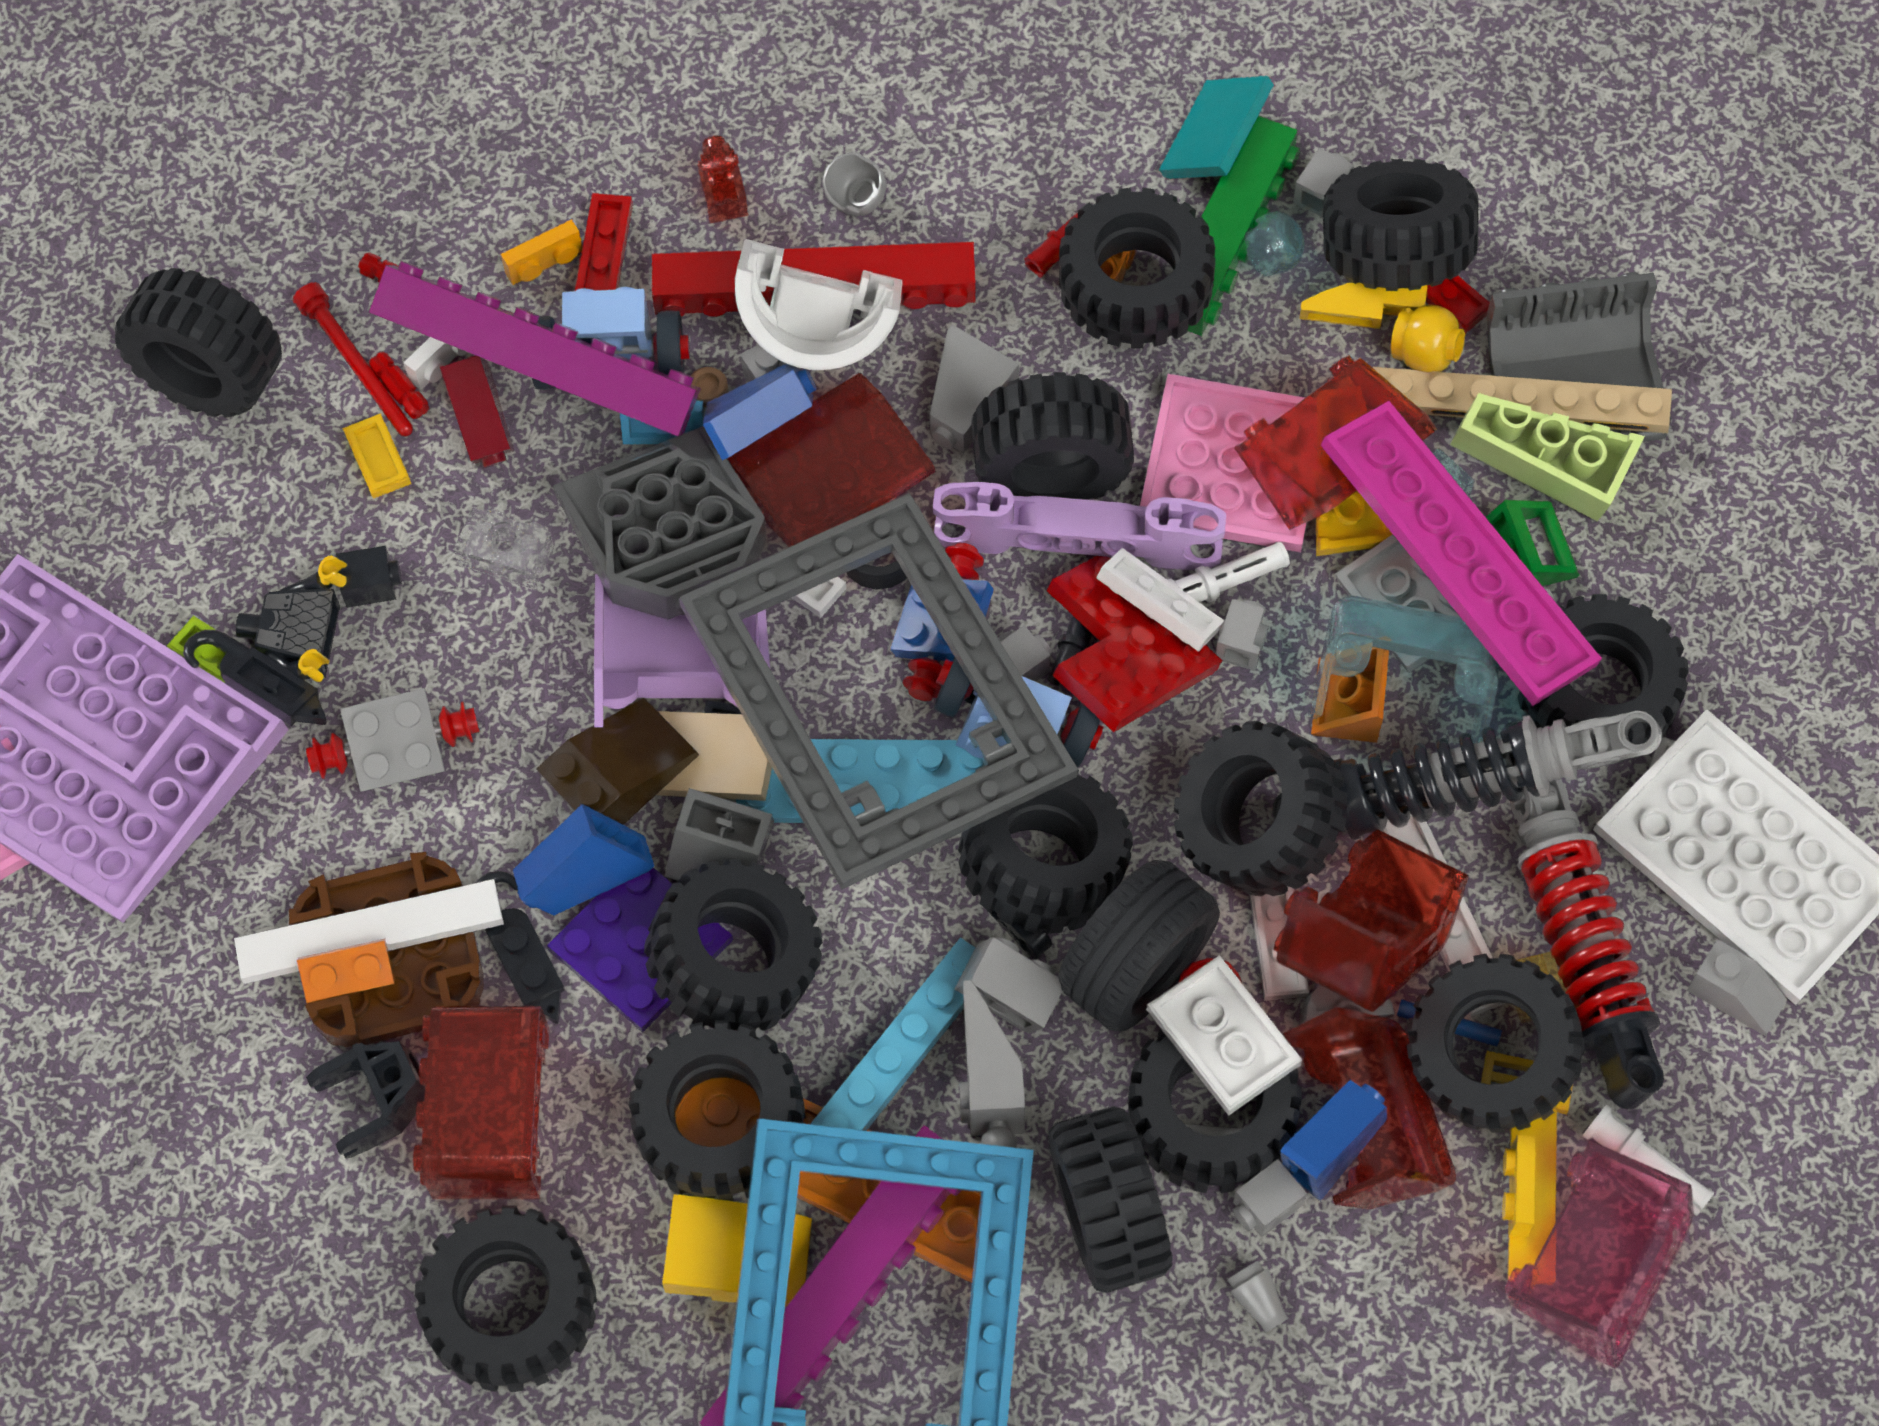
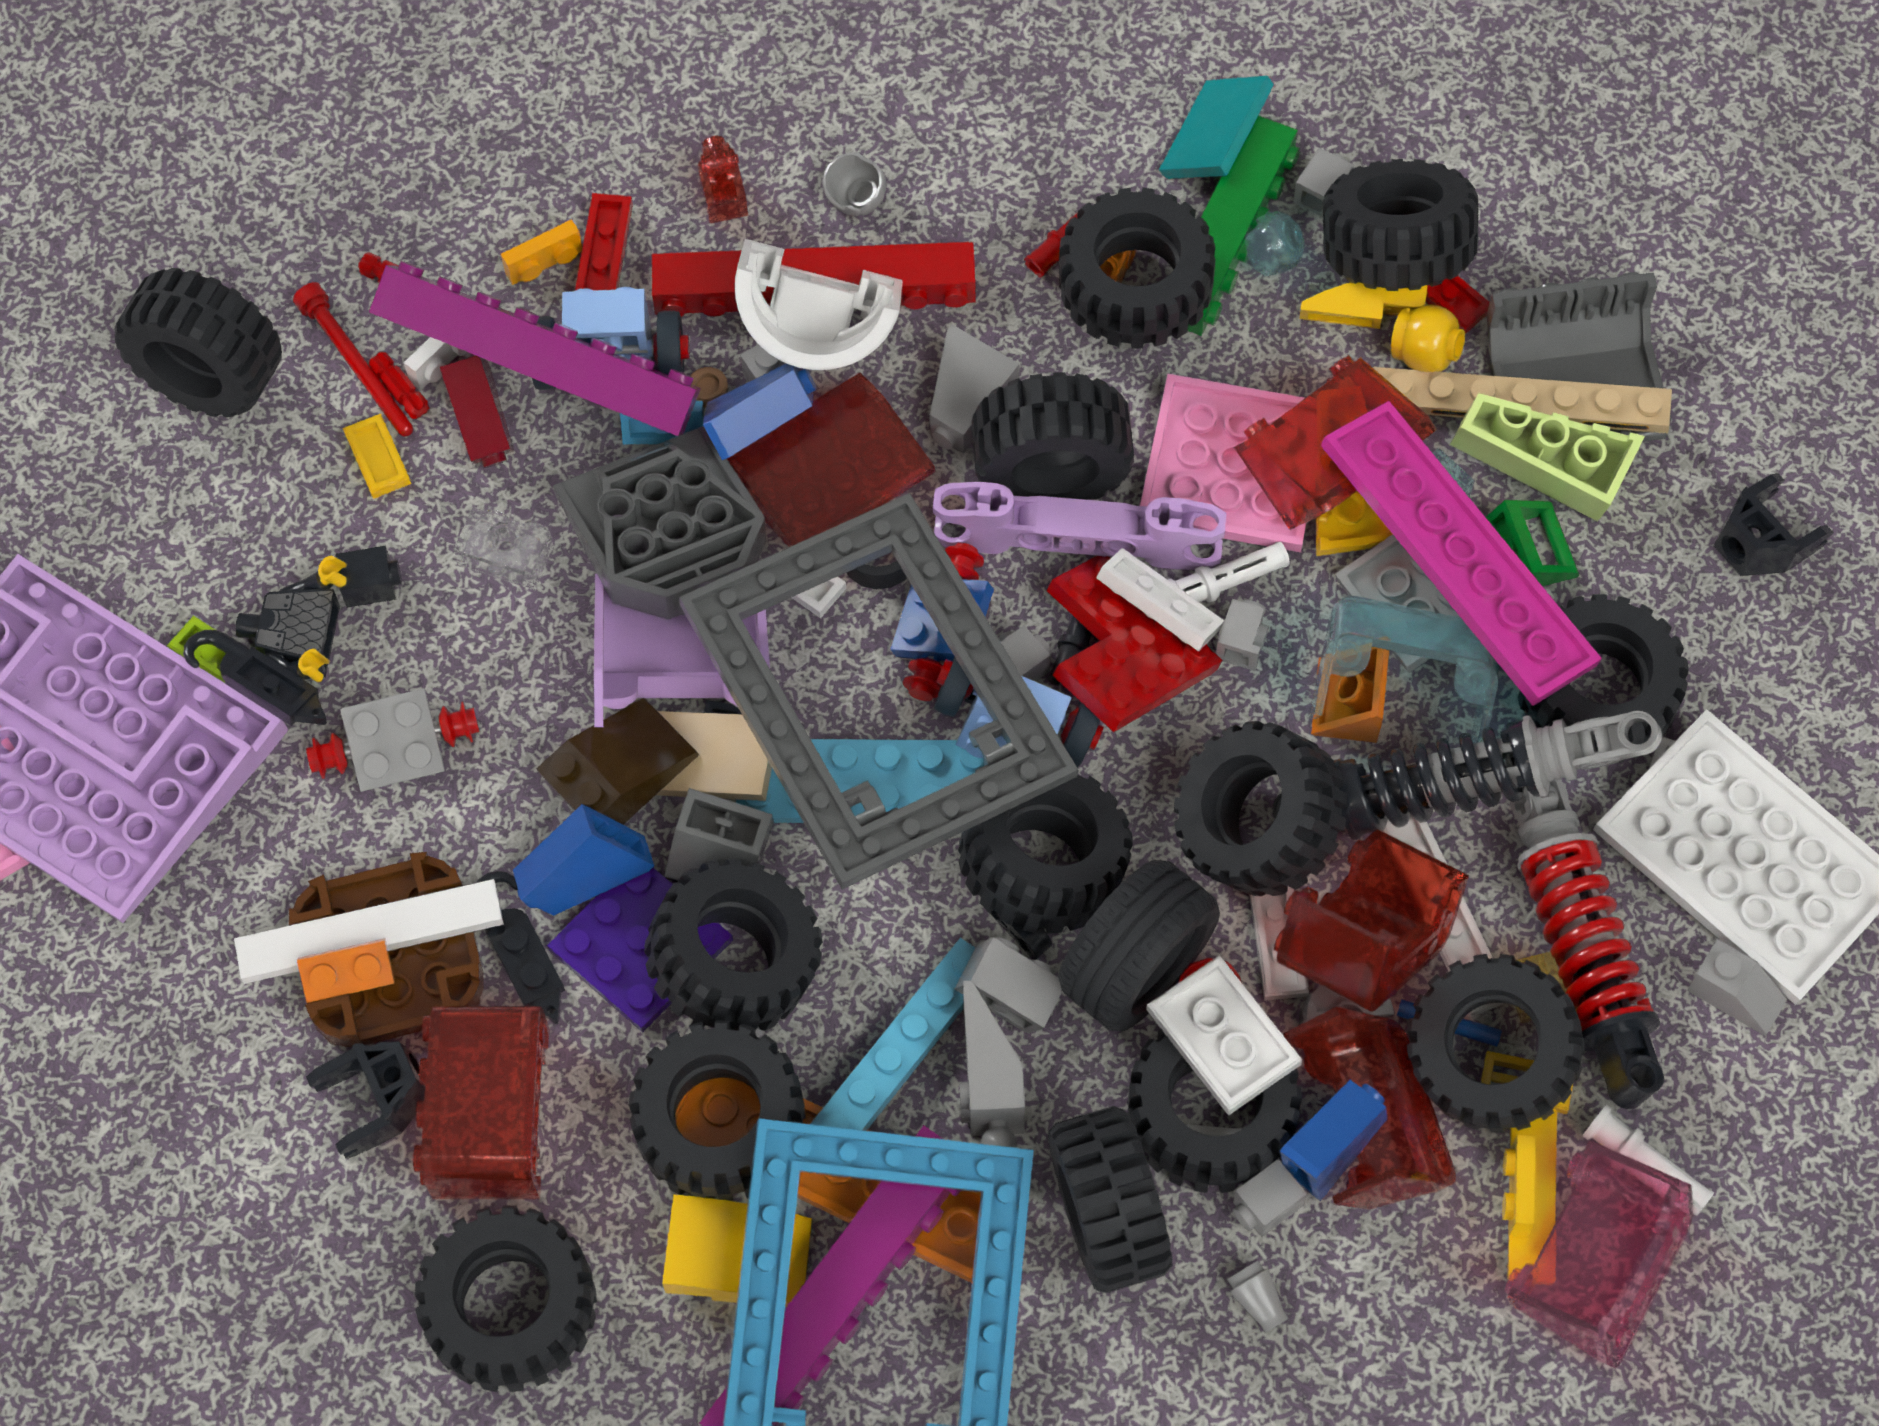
none -> black piece [1713,473,1834,576]

